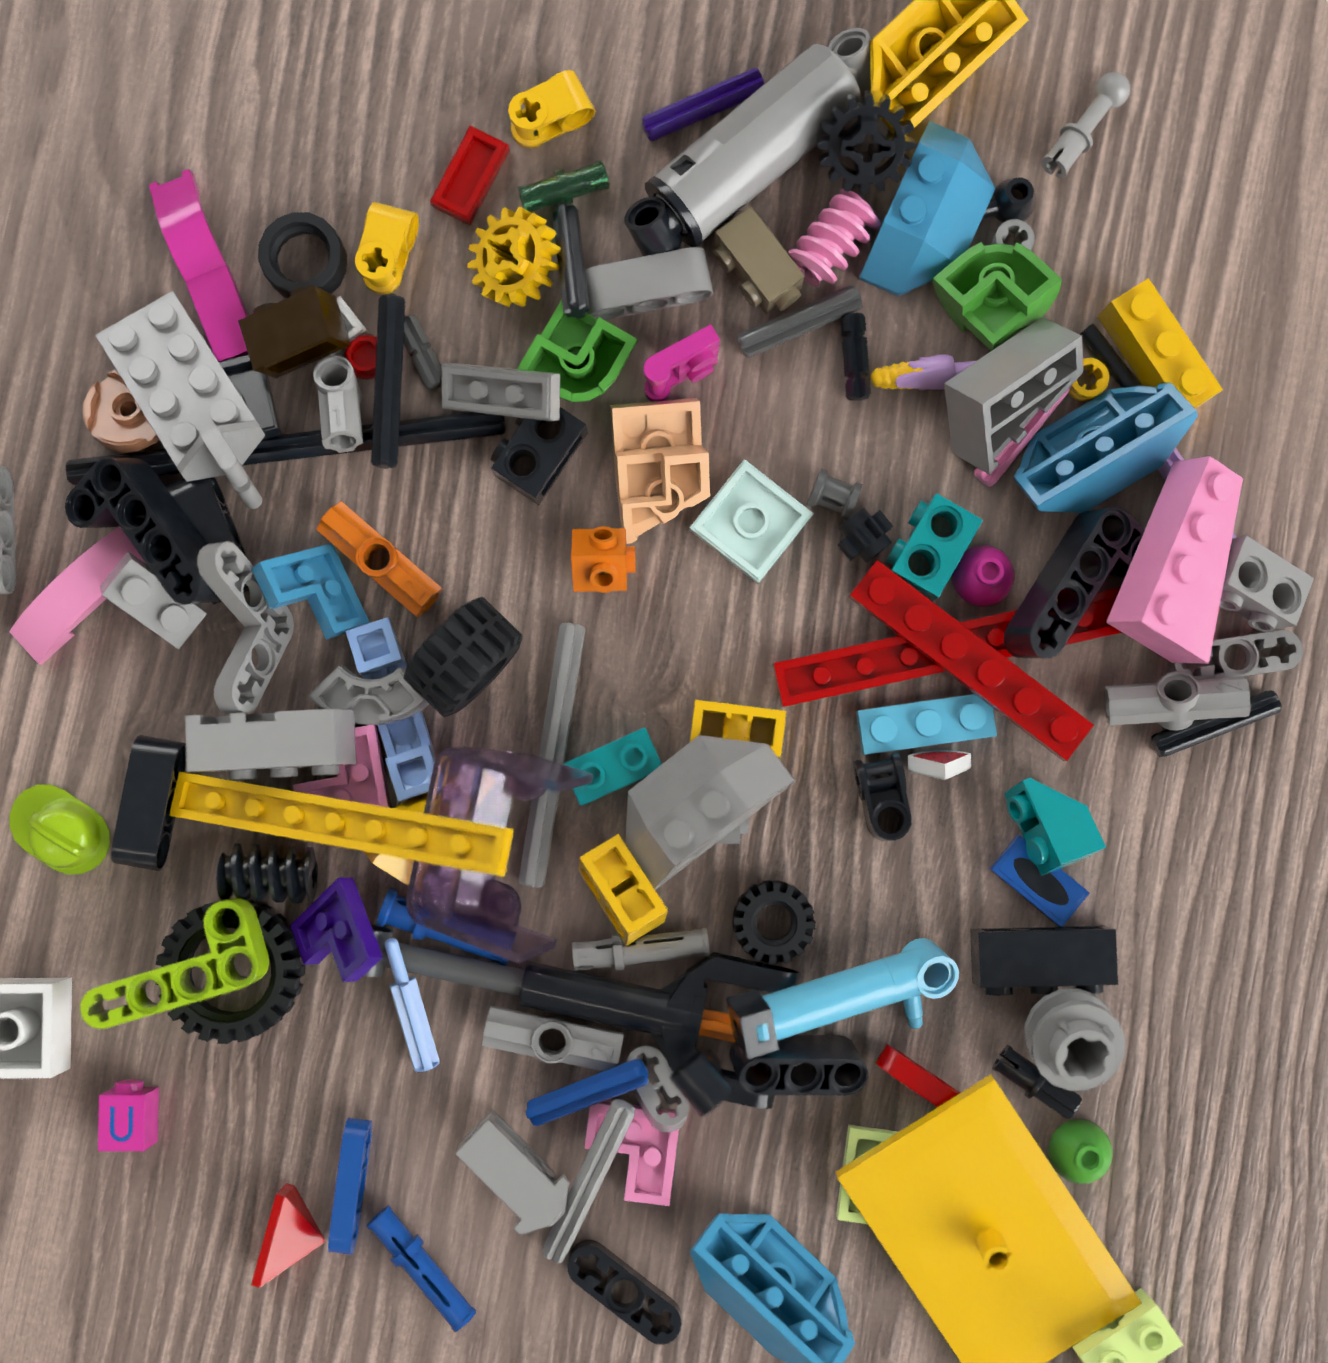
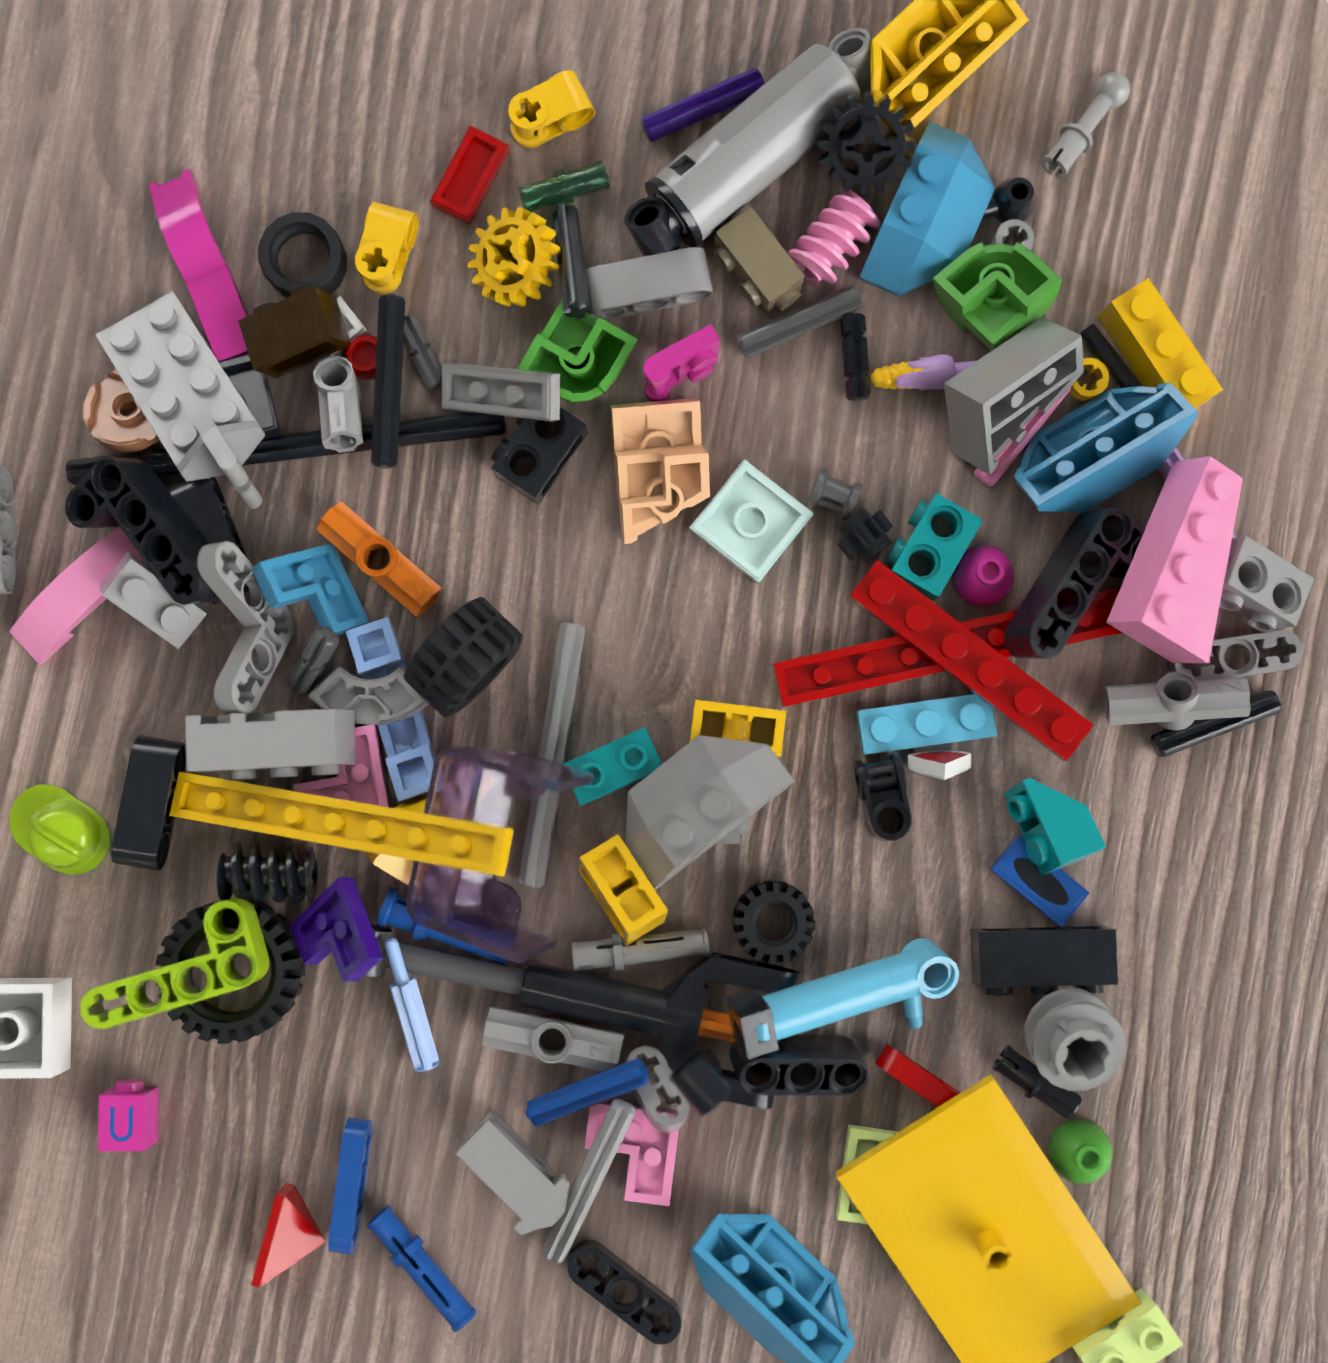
orange brick [571,526,636,593] -> none
none -> dark grey piece [288,626,339,694]

